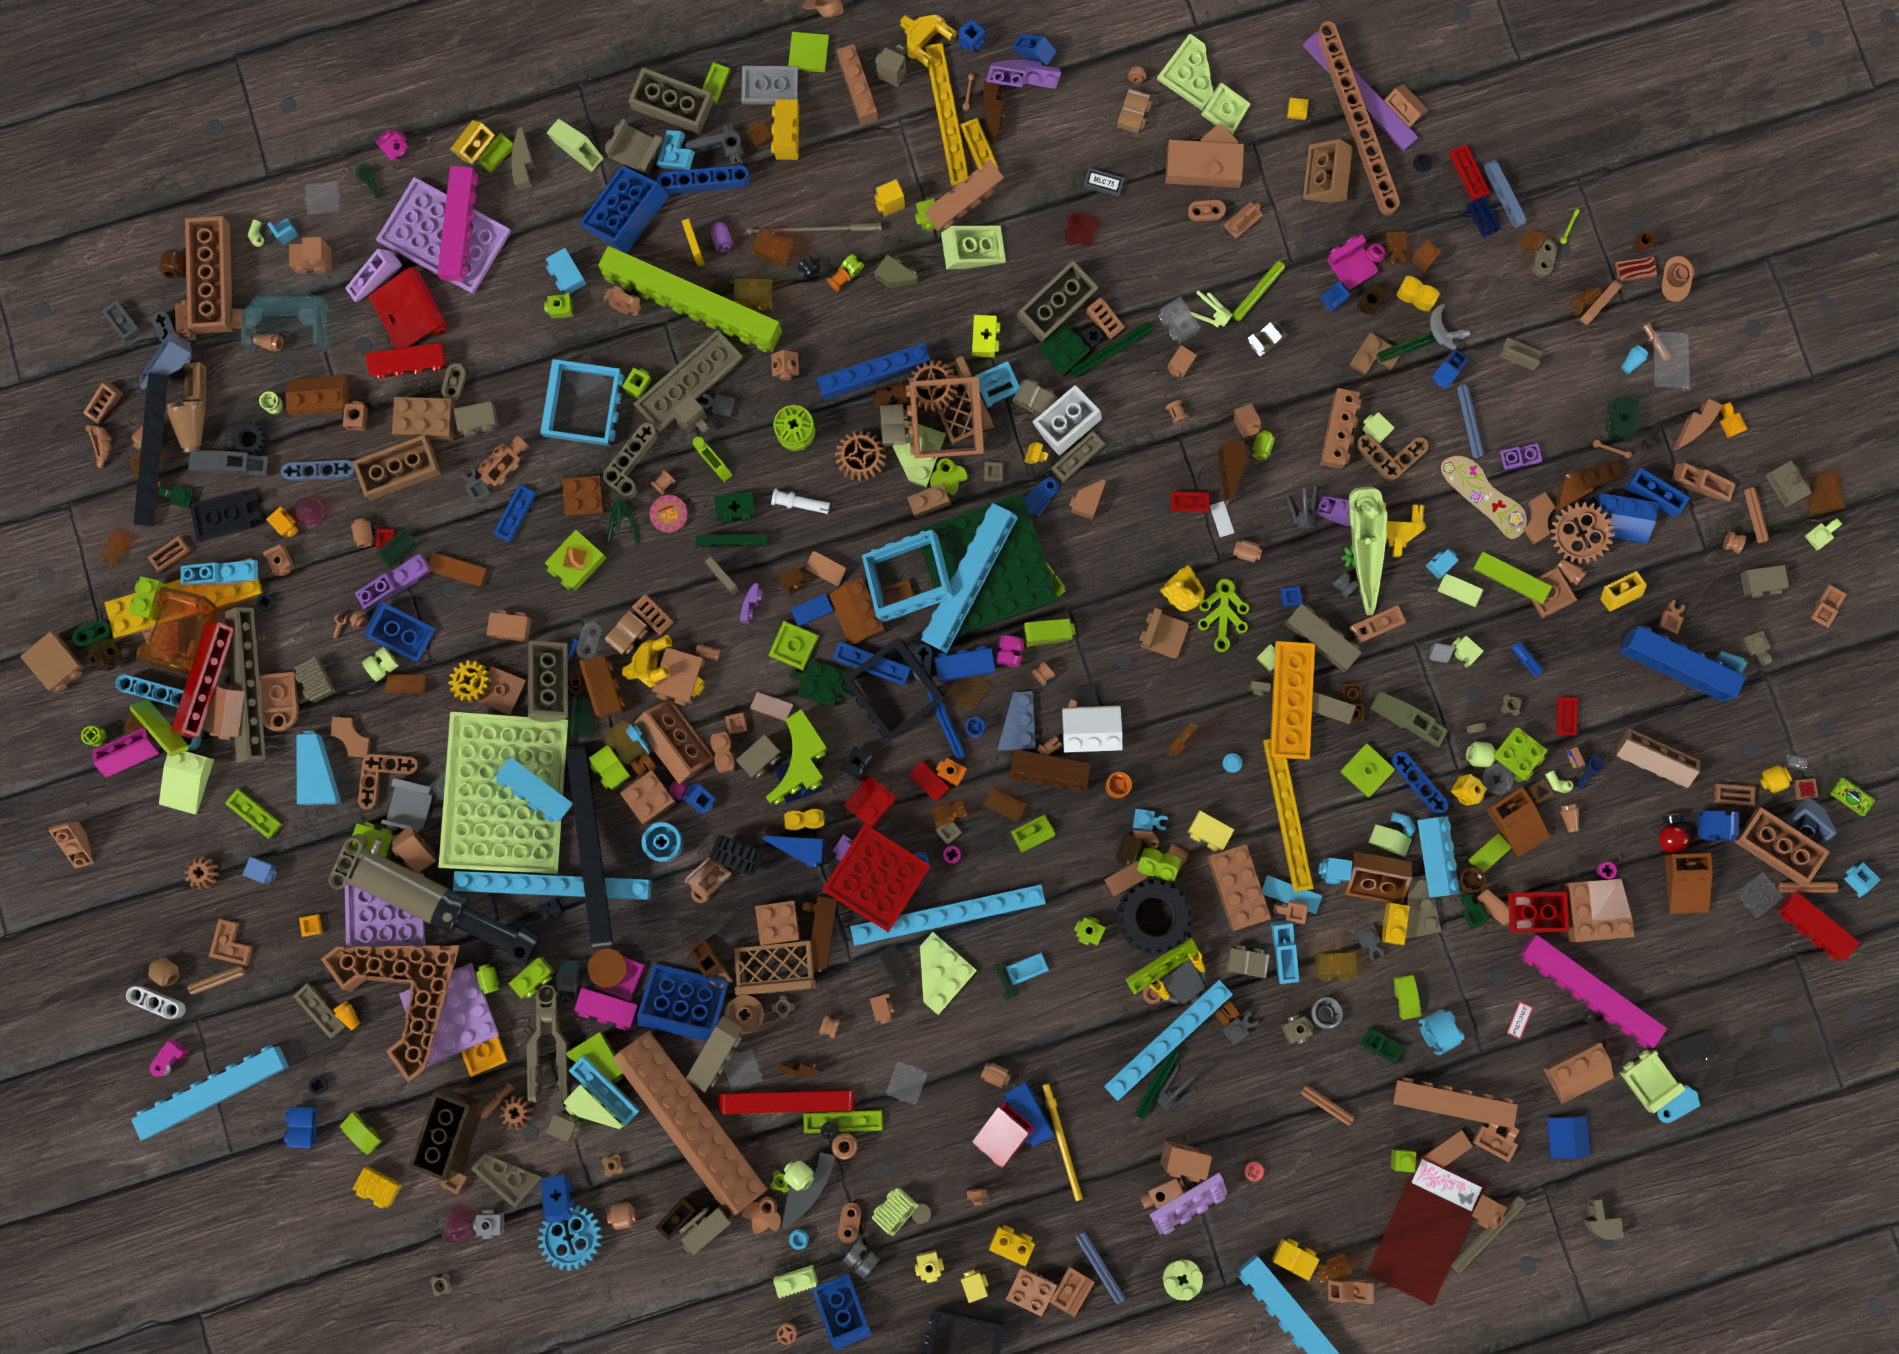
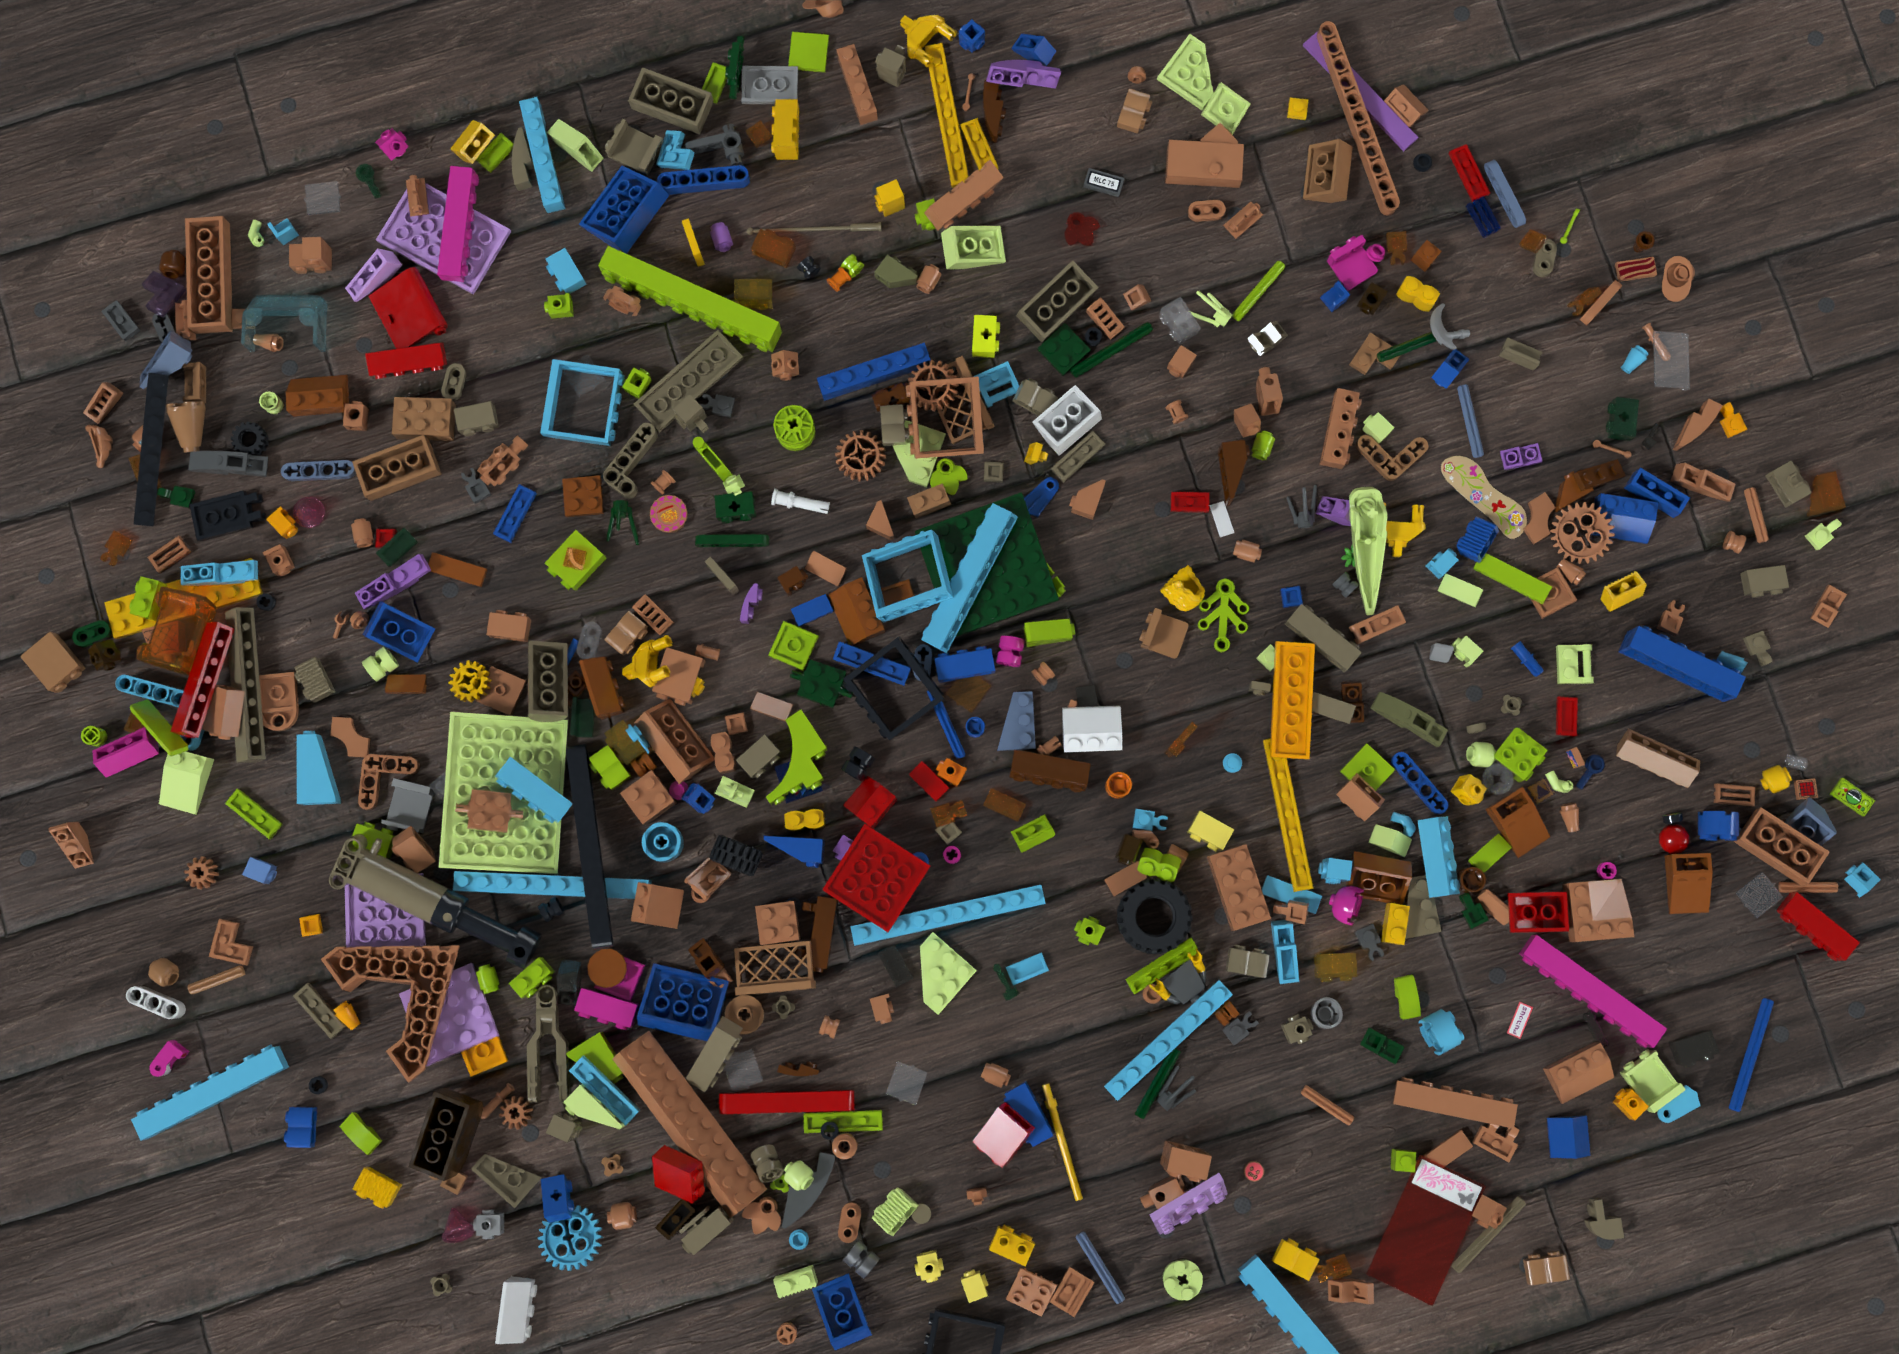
none -> clear purple plate [142,271,186,317]
none -> nougat hinge [406,175,429,217]
none -> nougat plate [455,789,523,833]
none -> white slope [495,1276,537,1344]
none -> medium azure arch [519,97,566,213]
none -> nougat brick [631,882,684,929]
none -> red brick [652,1145,705,1204]
none -> yellowish green hips [715,776,755,808]
none -> yellowish green plate [723,475,745,496]
none -> dark green plate [725,36,745,99]
none -> dark tan wheel [751,1145,784,1183]
none -> nougat slope [866,500,894,540]
none -> nougat brick [916,264,941,294]
none -> nougat slope [1123,284,1151,311]
none -> nougat torso [1256,367,1283,416]
none -> dark pink cylinder [1329,886,1364,926]
none -> nougat brick [1336,773,1385,821]
none -> blue brick [1457,516,1499,563]
none -> medium nougat brick [1523,1251,1570,1285]
none -> yellowish green plate [1556,644,1594,684]
none -> light orange brick [1613,1088,1649,1120]
none -> blue axle [1729,998,1774,1112]

